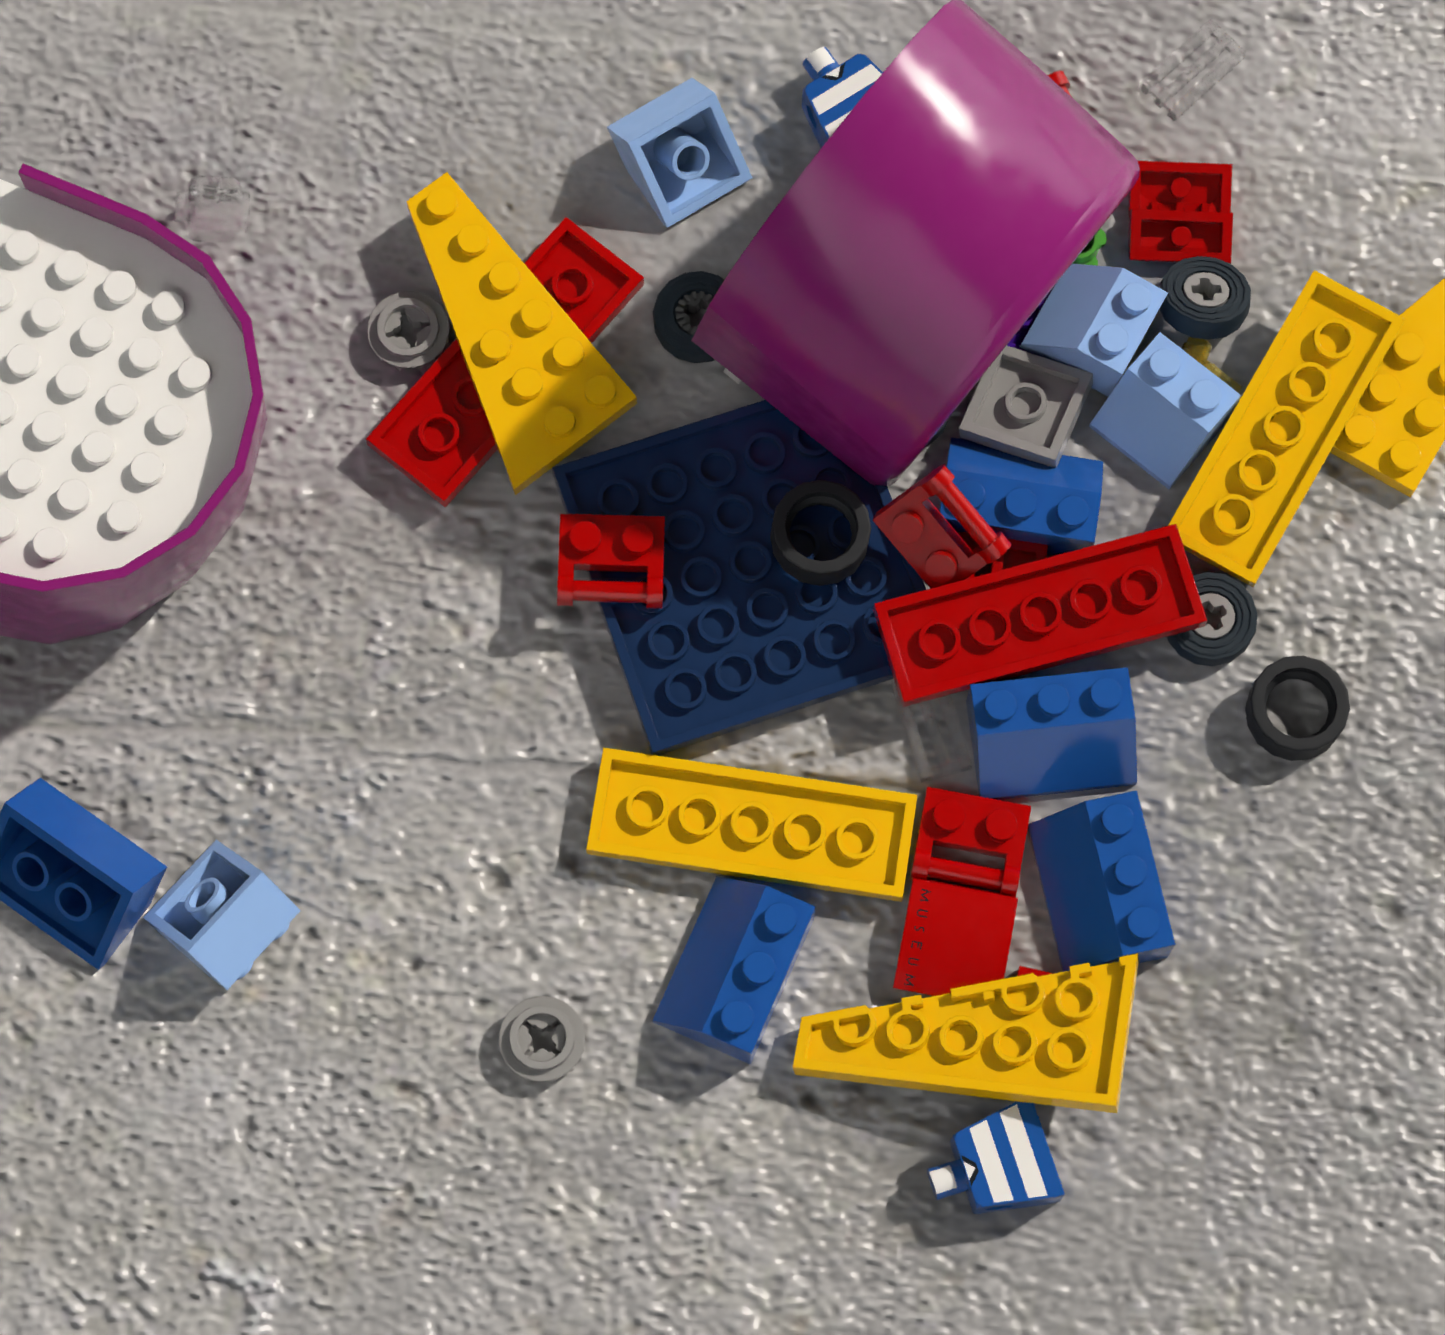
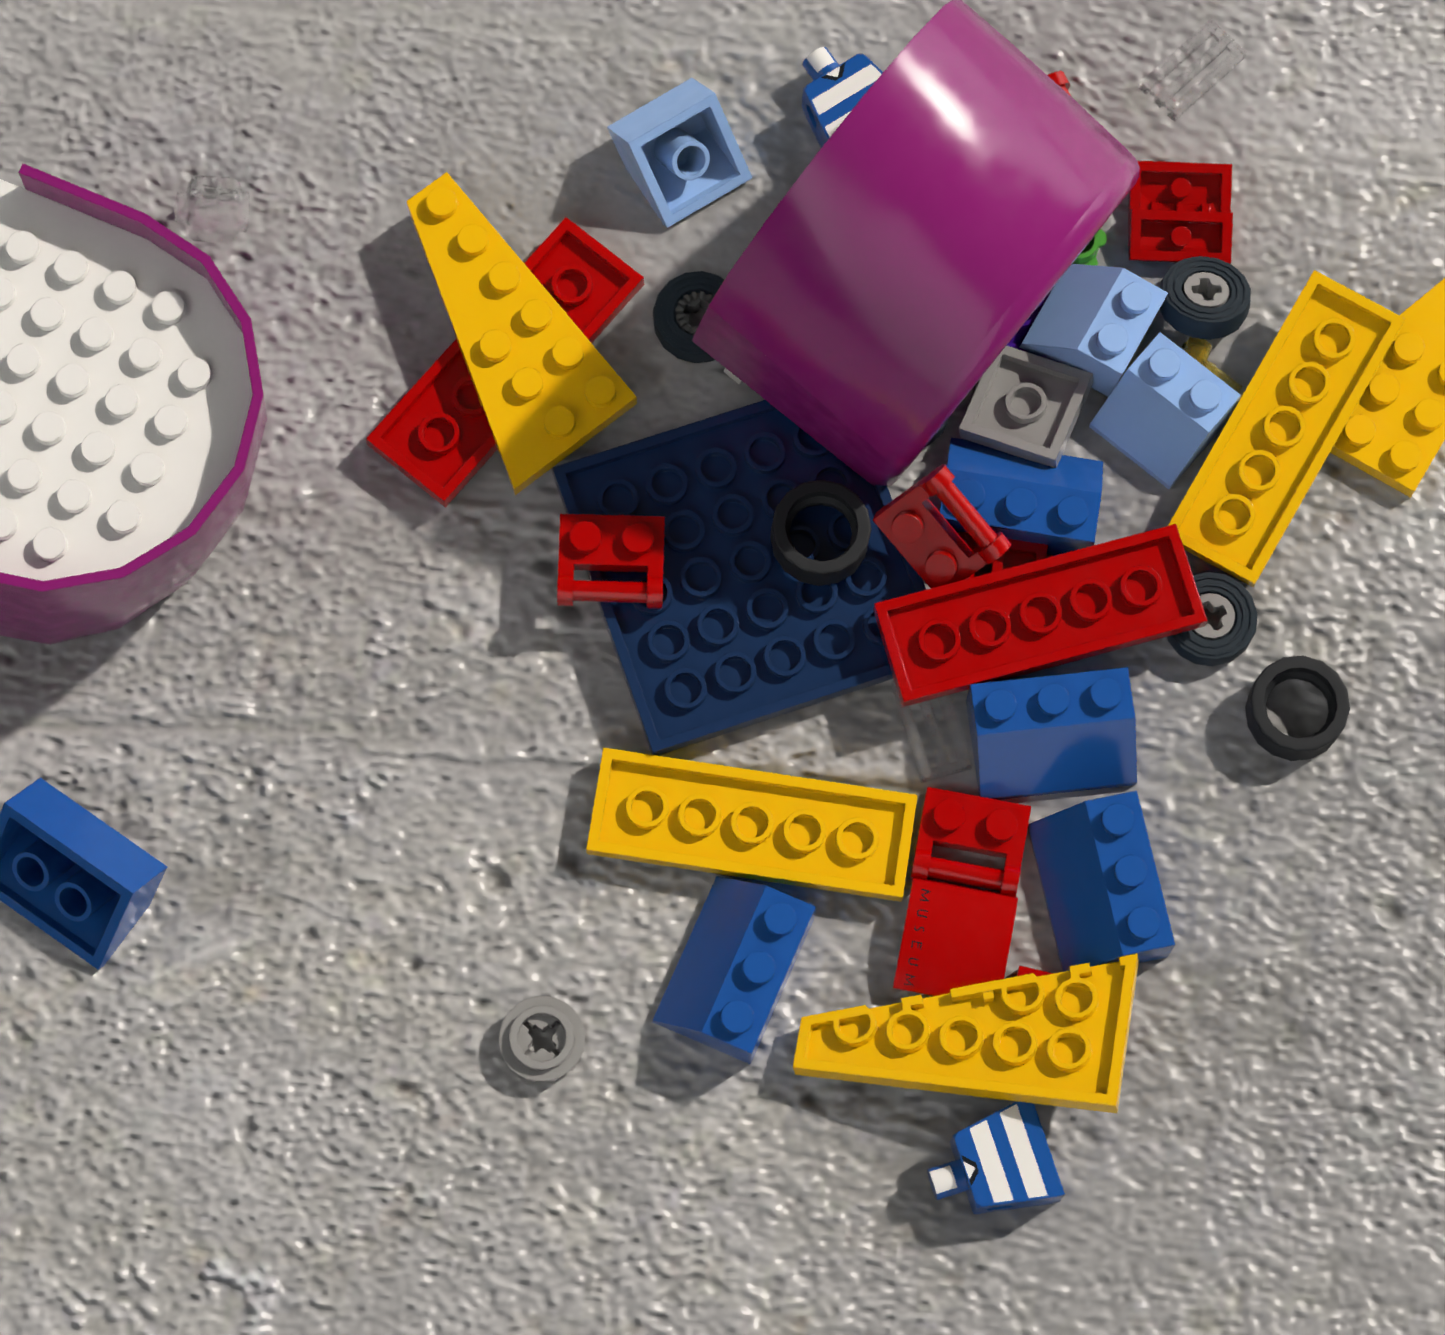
light blue slope [143,840,301,990] -> none
light grey gear [367,291,449,371] -> none

